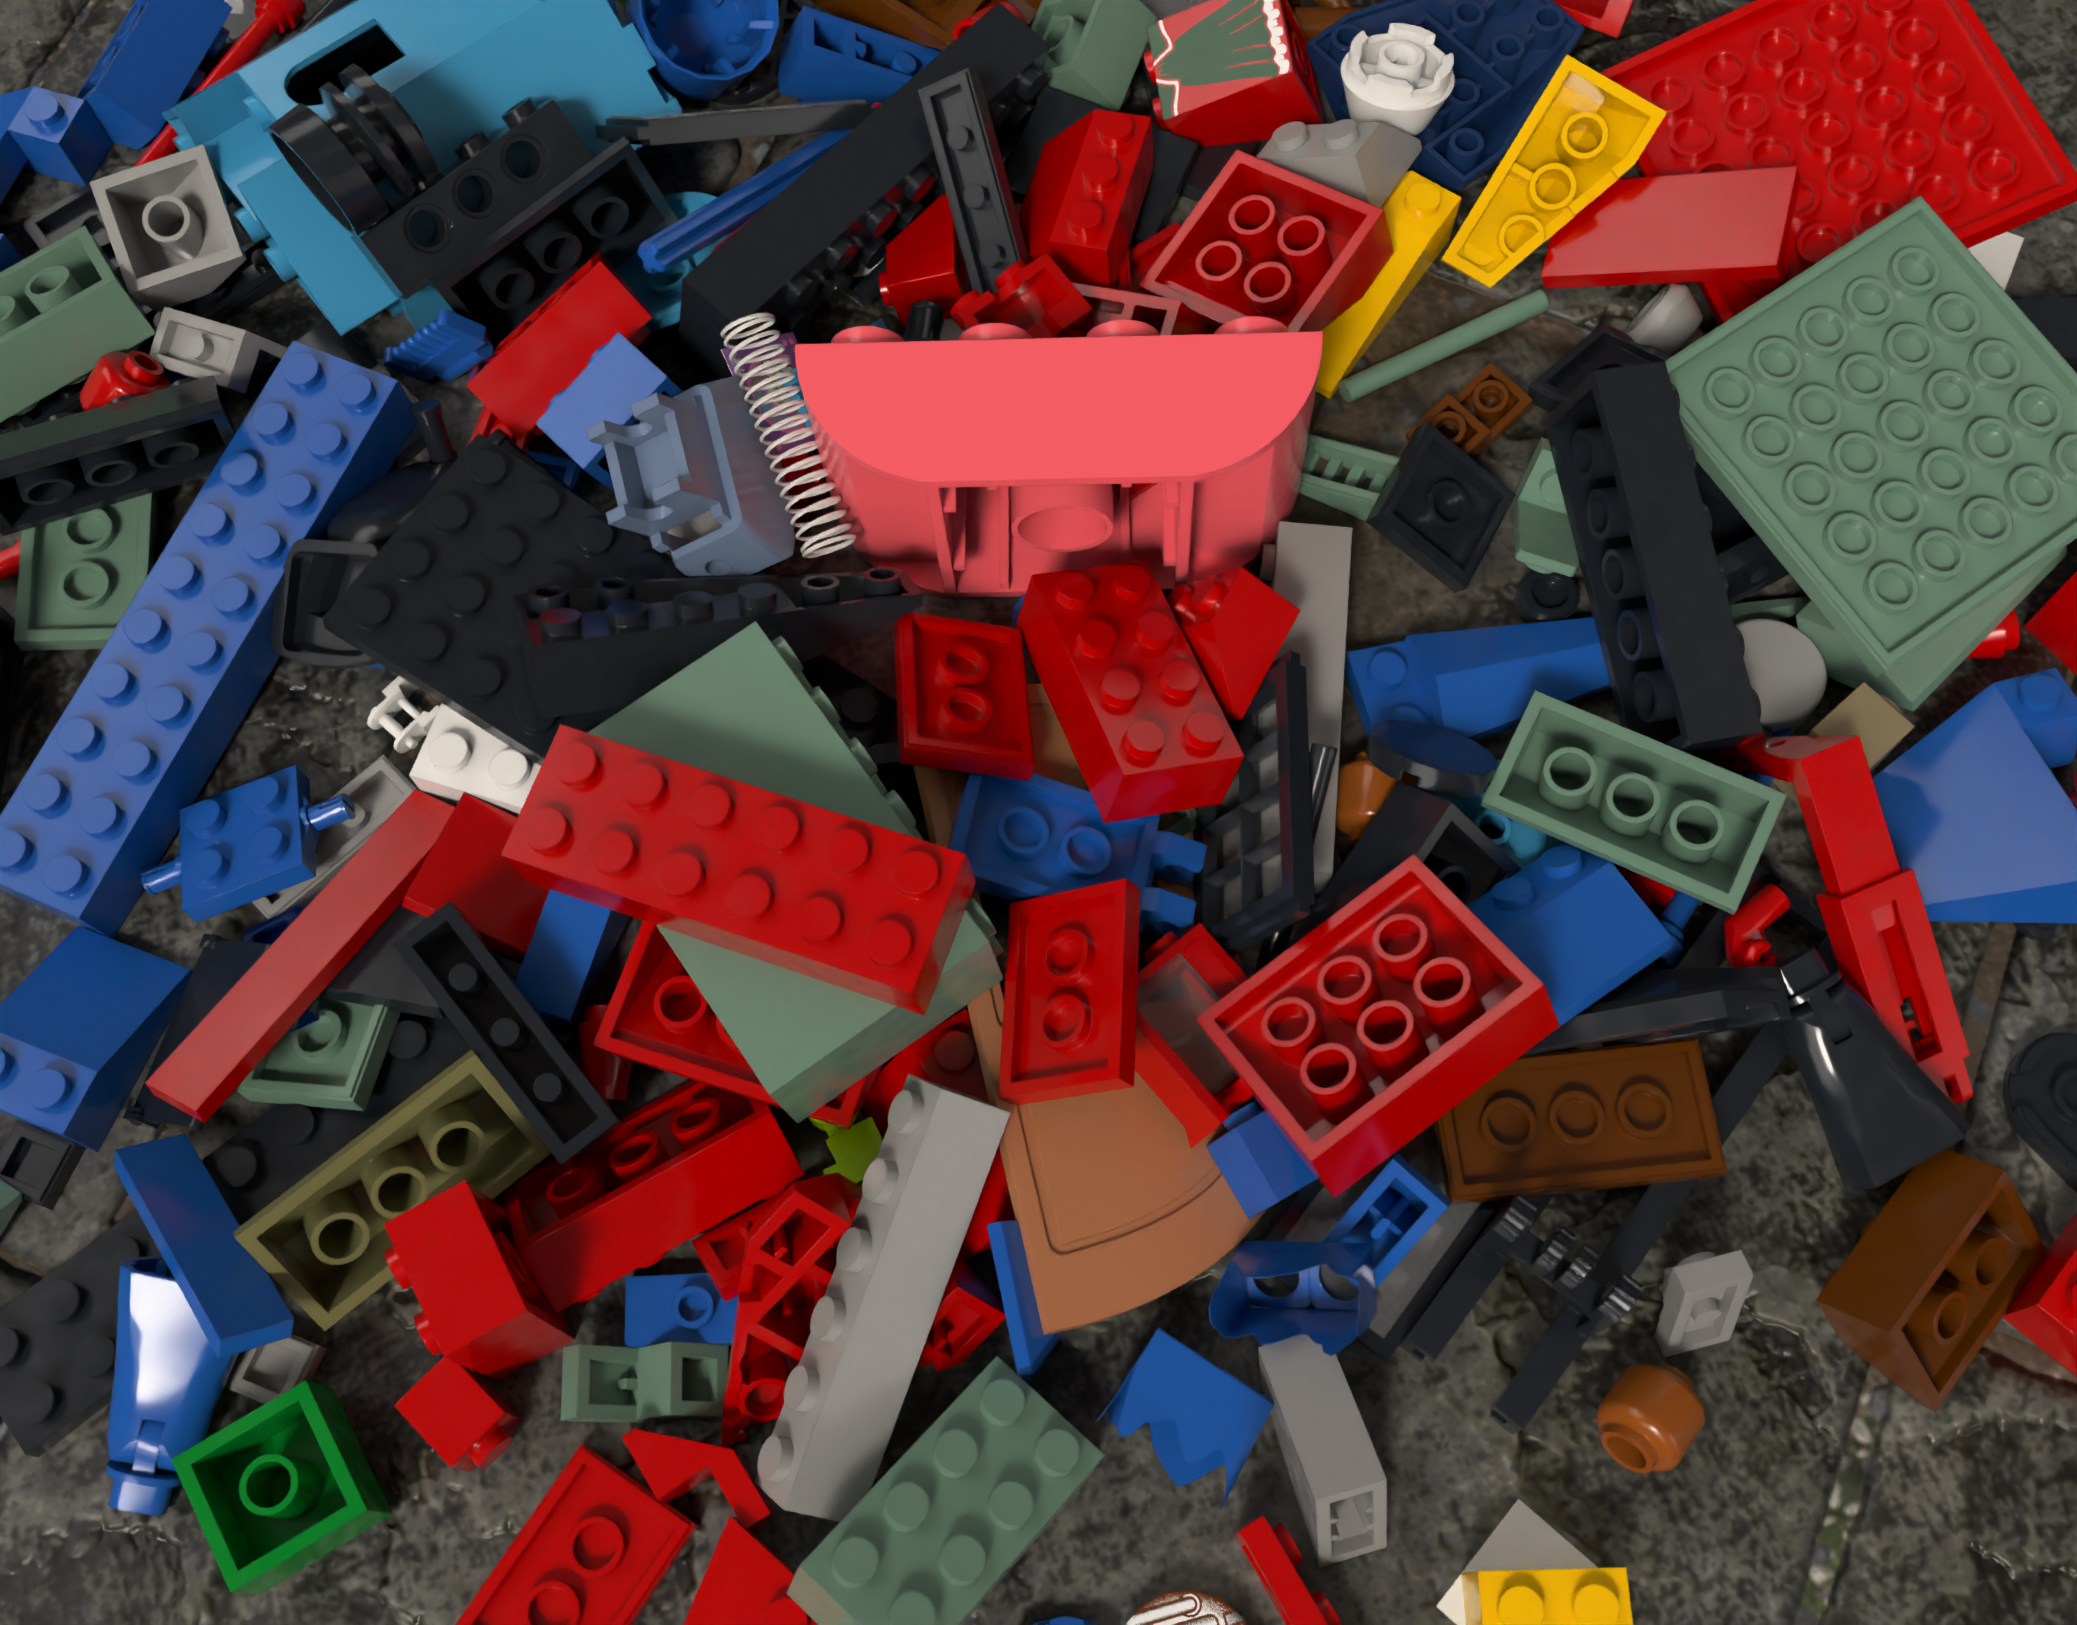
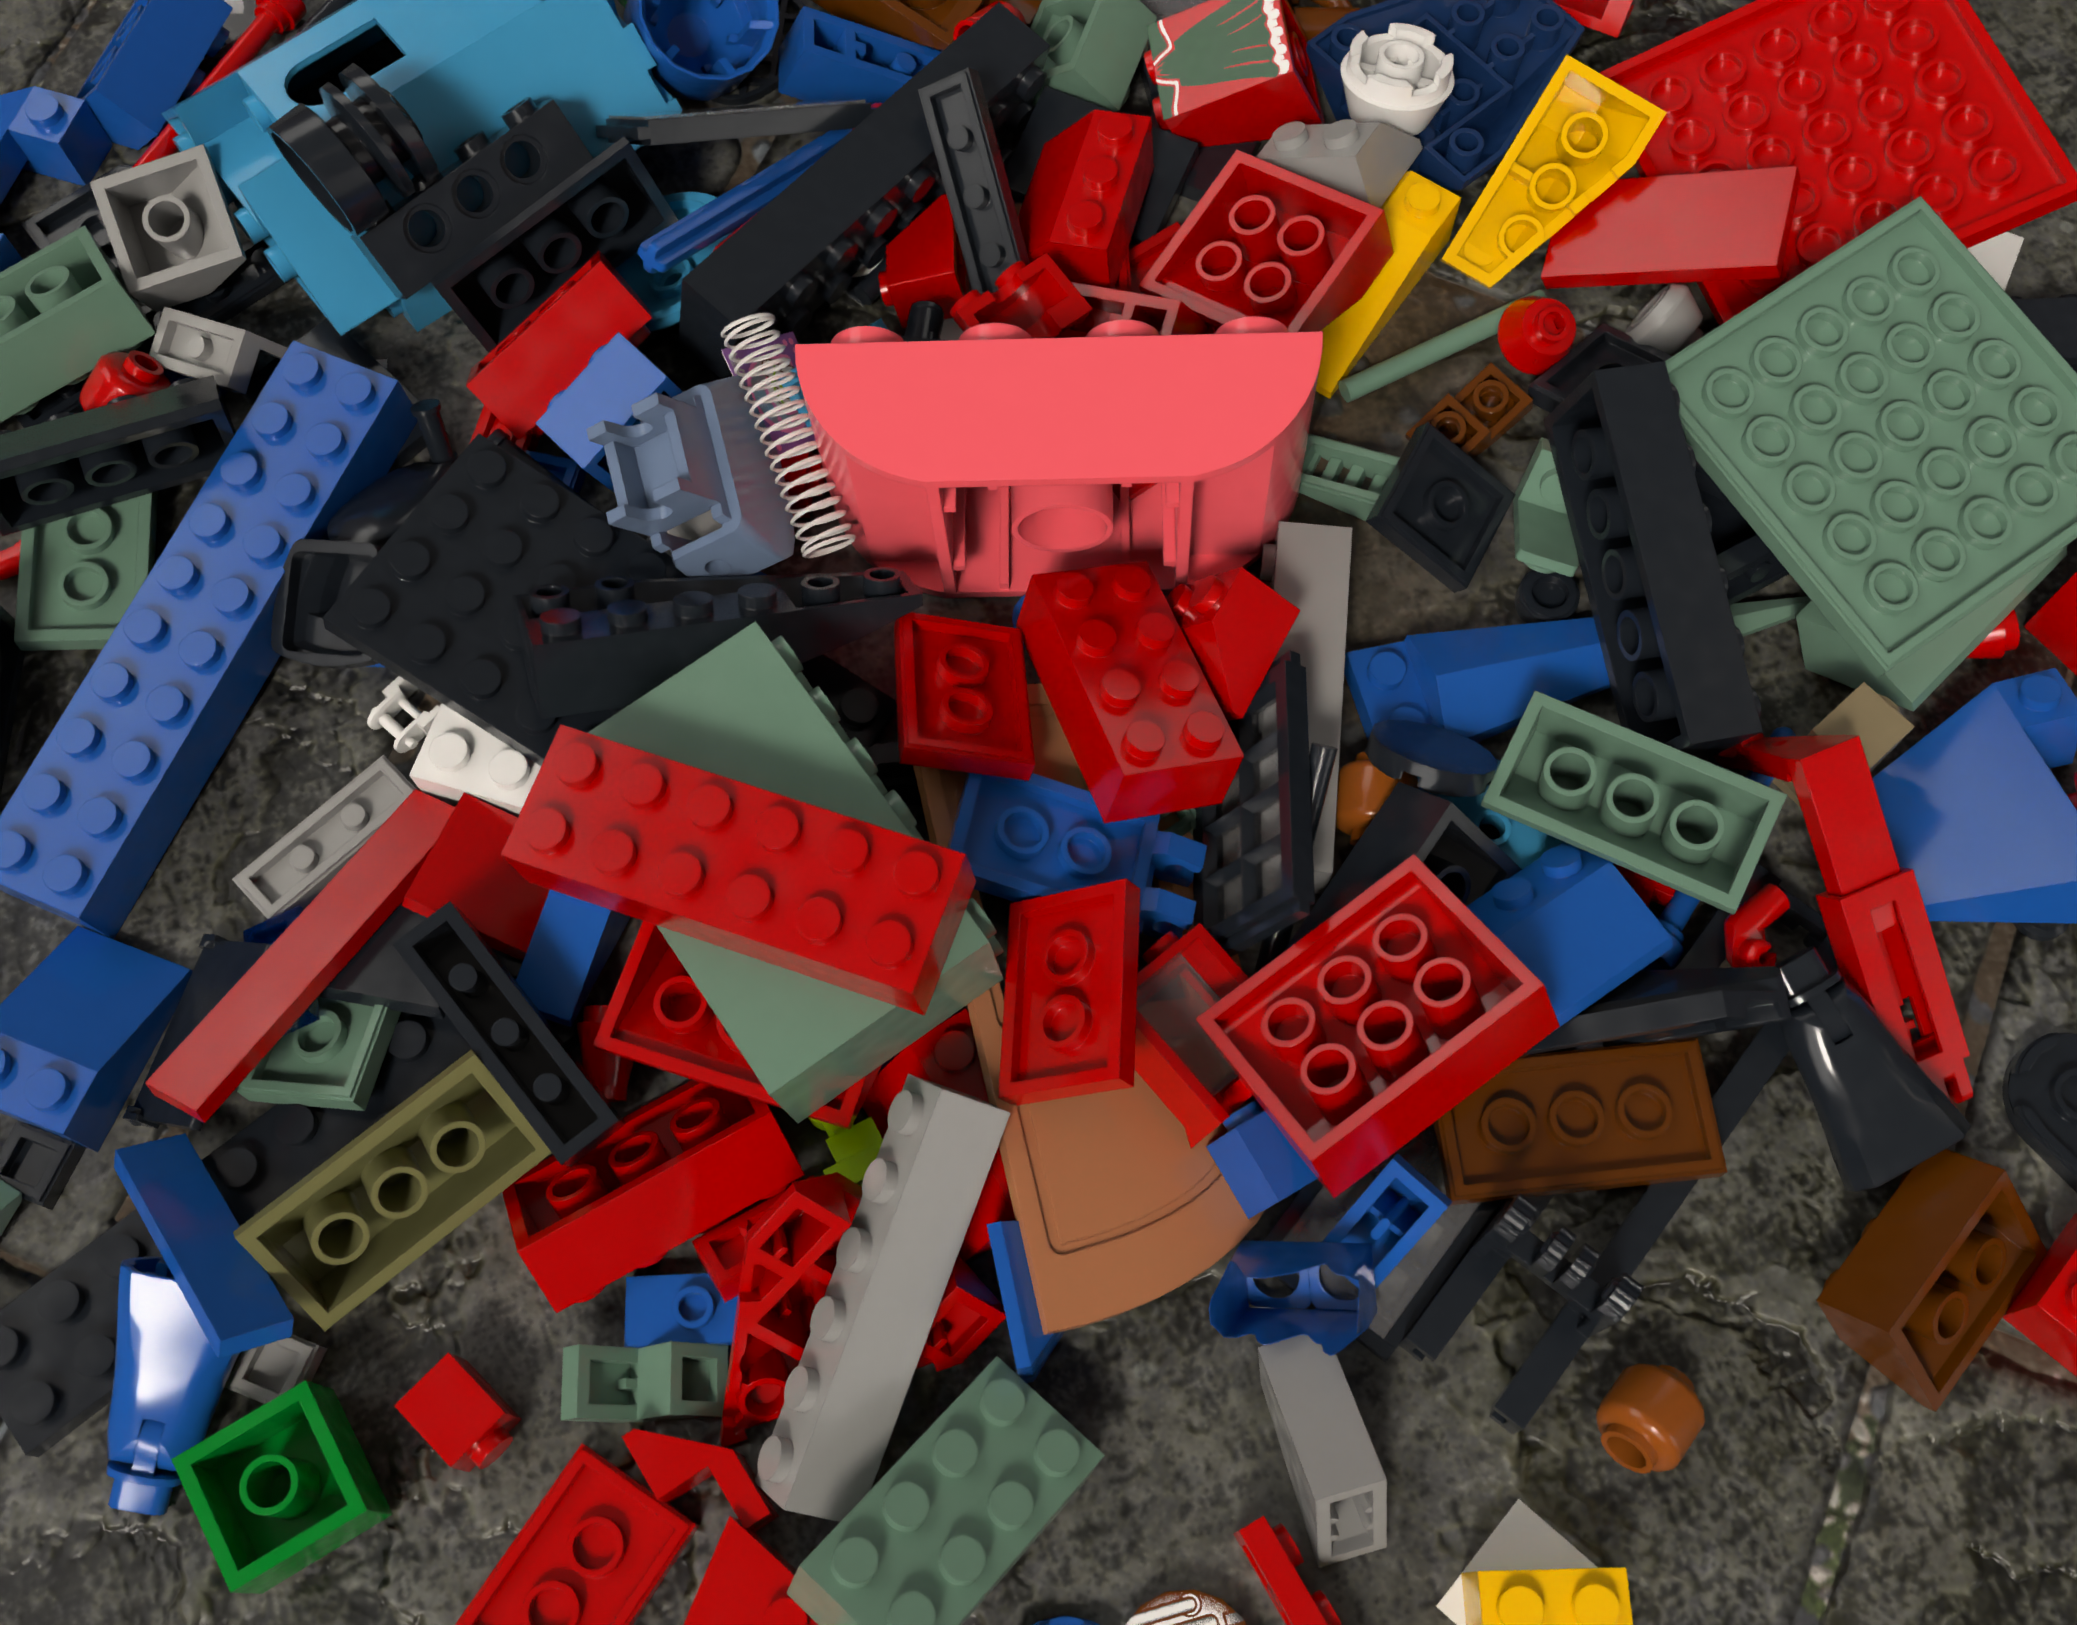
blue plate [141,765,356,923] -> none
blue piece [383,309,493,382] -> none
red brick [384,1180,575,1381] -> none
blue piece [1095,1328,1274,1509] -> none
light grey hinge [1654,1250,1754,1358] -> none
light grey head [1735,618,1827,737] -> none
none -> red cone [1497,296,1576,375]

